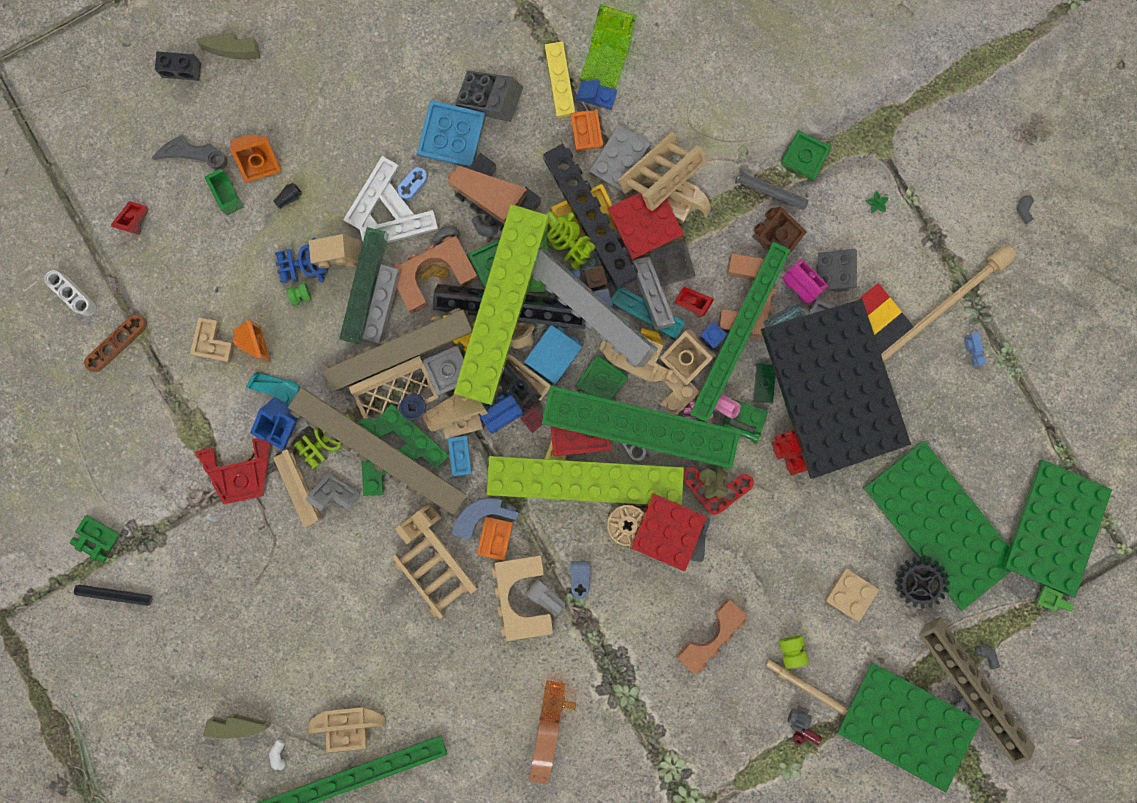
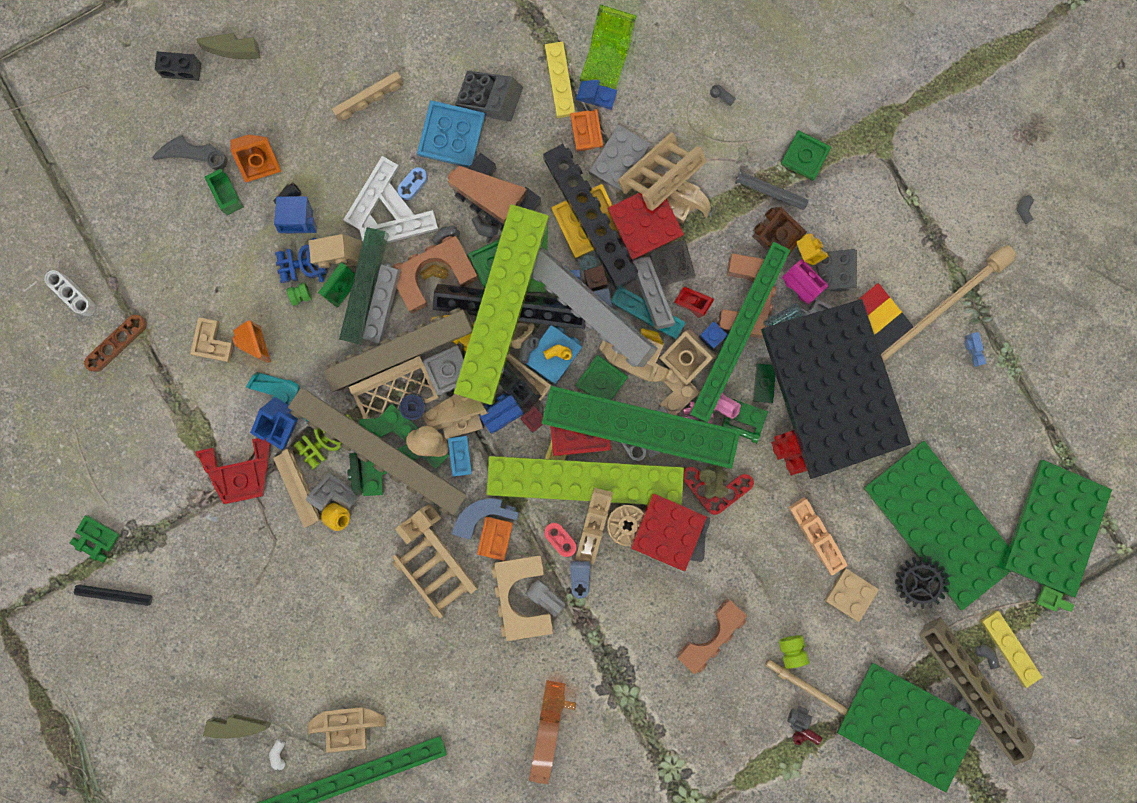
red slope [111,201,148,235] -> none
lime torso [546,211,595,270] -> none
green plant [866,191,889,213] -> none
none -> blue plate [274,196,317,233]
none -> green plate [318,262,360,308]
none -> yellow head [321,503,350,531]
none -> tan plate [332,71,403,121]
none -> dark green plate [347,453,363,495]
none -> tan piece [406,426,449,457]
none -> dark grey arm [519,337,539,363]
none -> yellow arm [543,344,572,360]
none -> coral plate [544,523,576,557]
none -> tan slope [575,488,613,565]
none -> dark grey arm [710,85,736,106]
none -> light nougat slope [788,497,848,576]
none -> yellow brick [796,233,829,266]
none -> light yellow plate [980,610,1043,688]

